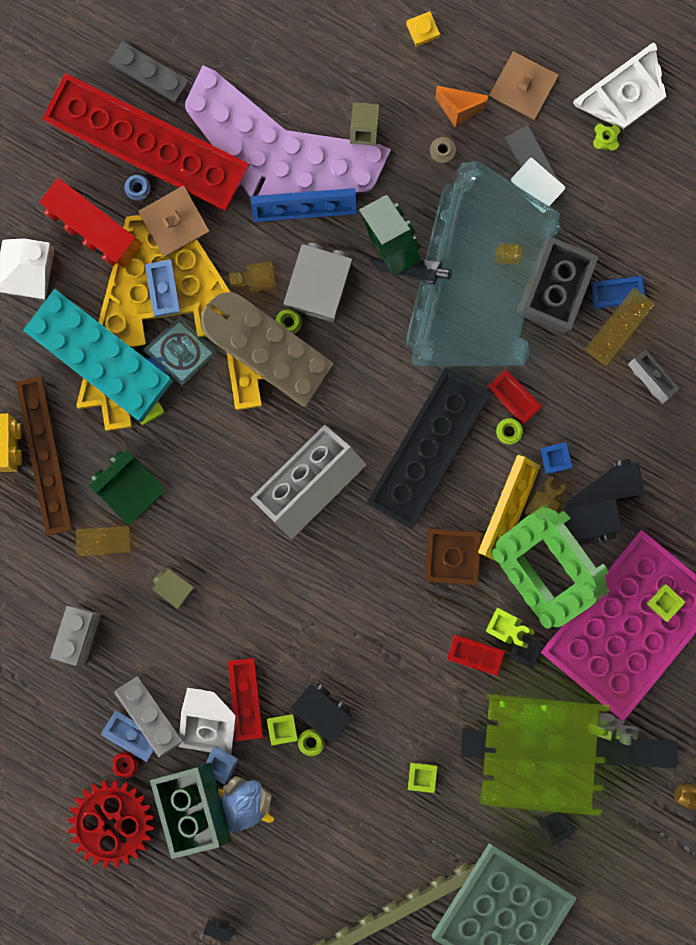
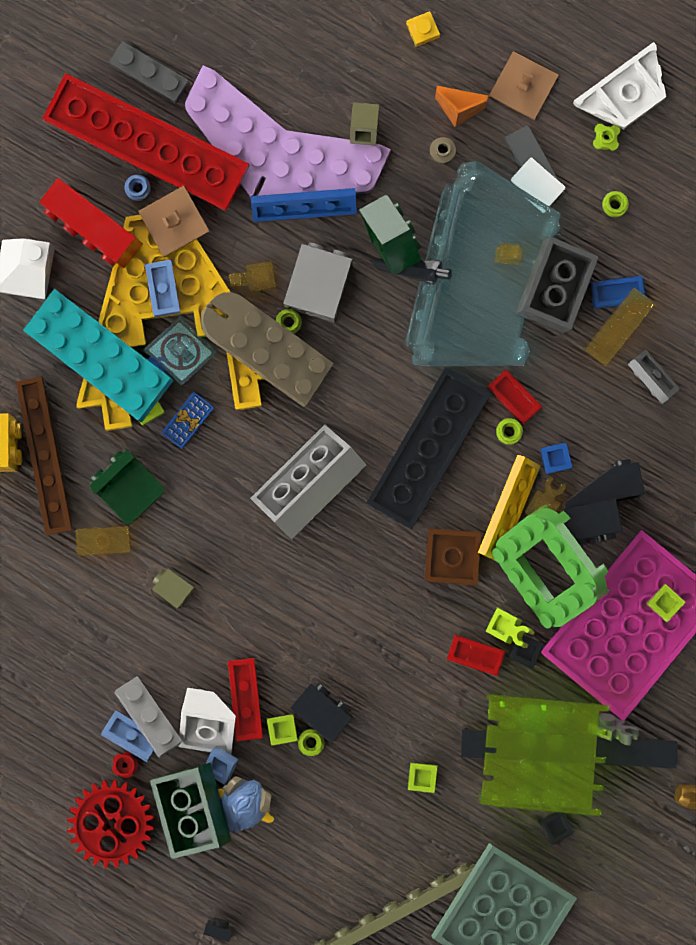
light grey brick [50,606,101,666] -> none
none -> tile [161,392,215,449]
none -> lime plate [602,191,629,218]

